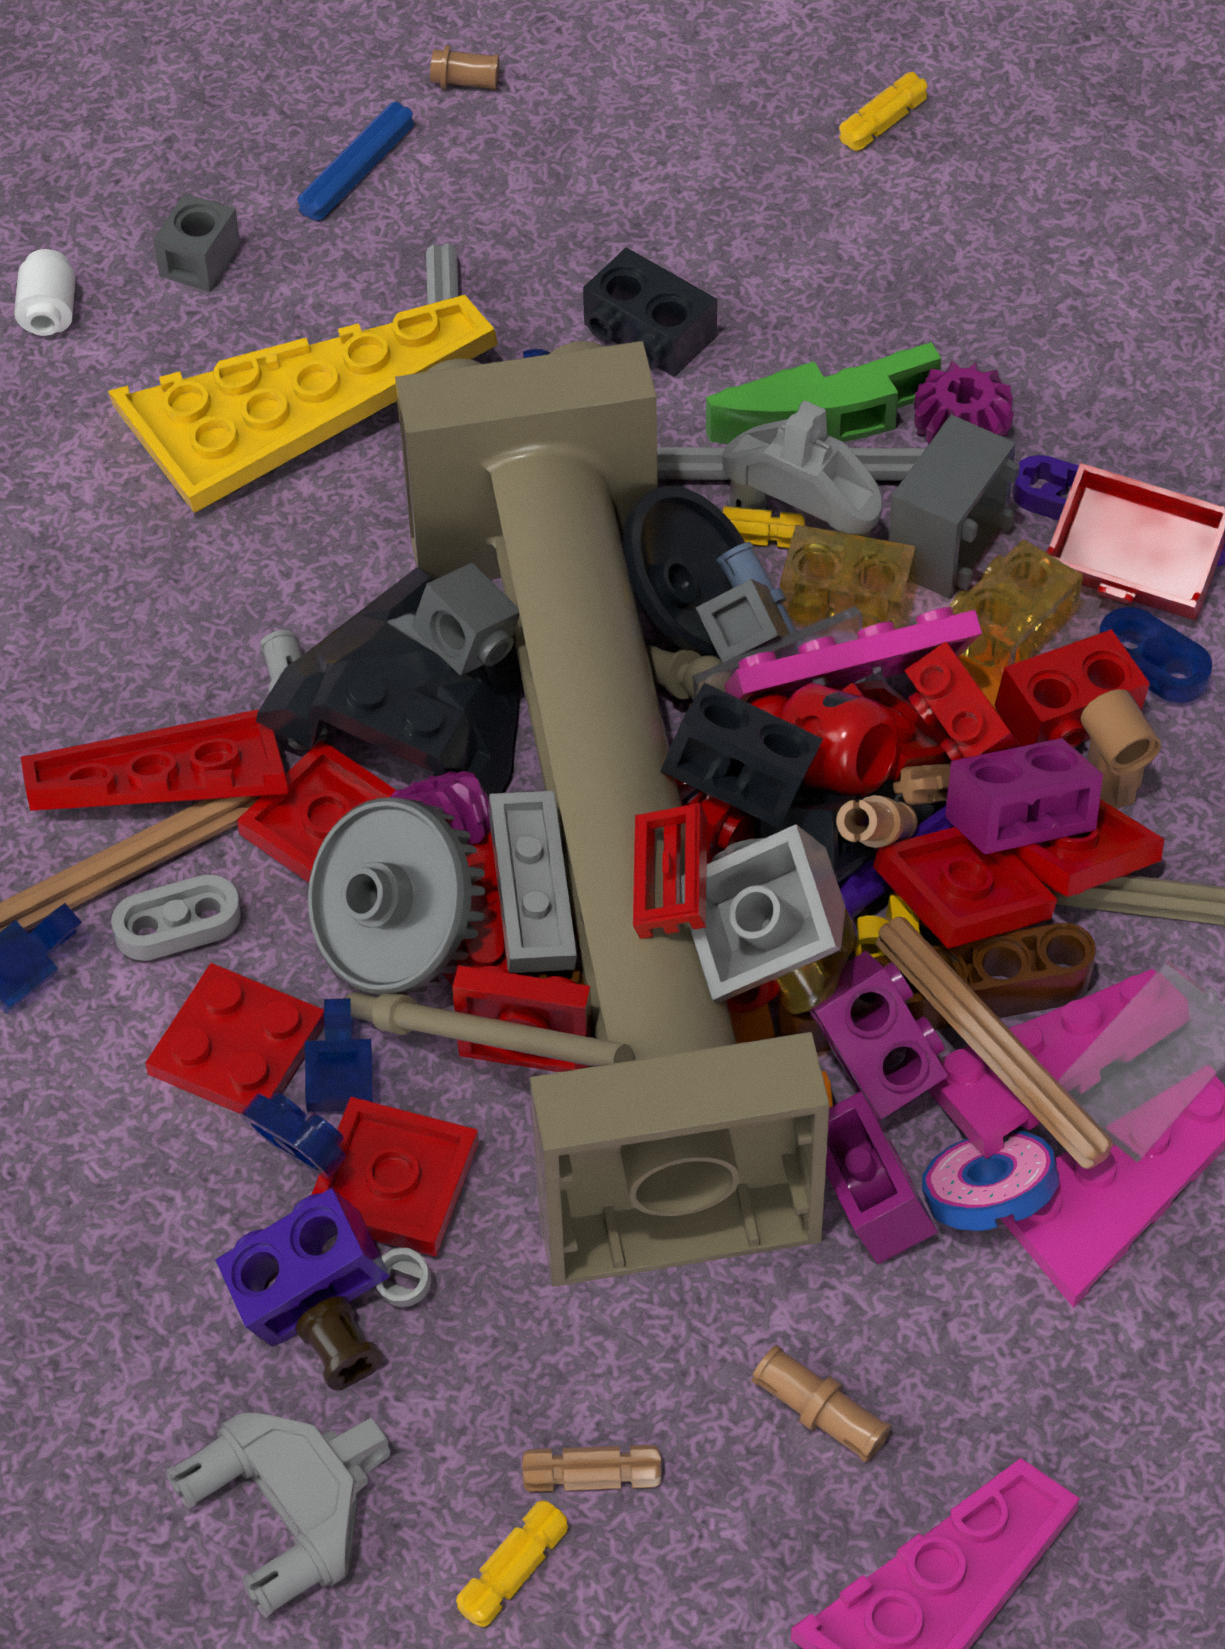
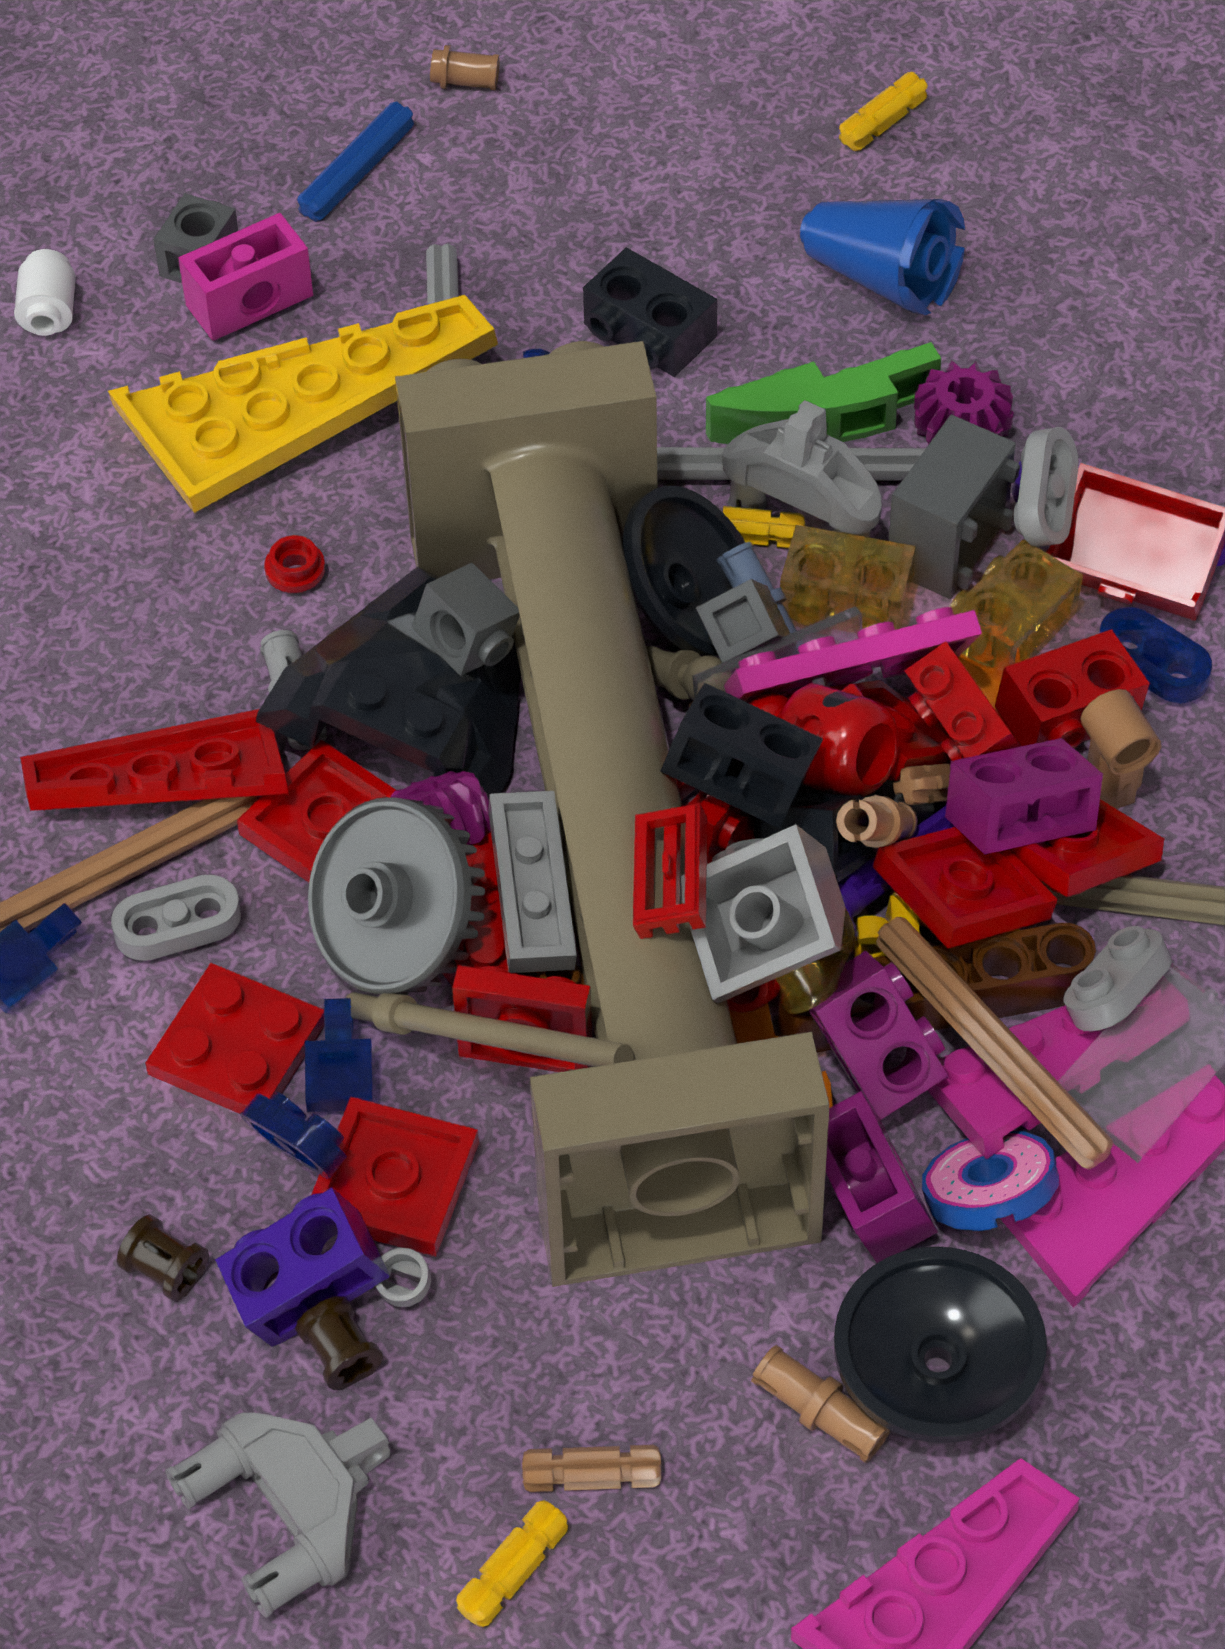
none -> dark brown bush [116,1214,209,1302]
none -> dark pink brick [178,213,313,341]
none -> red plate [264,535,325,593]
none -> blue cone [800,199,965,316]
none -> black dish [834,1246,1047,1443]
none -> light grey plate [1013,427,1078,547]
none -> light grey plate [1064,926,1172,1031]

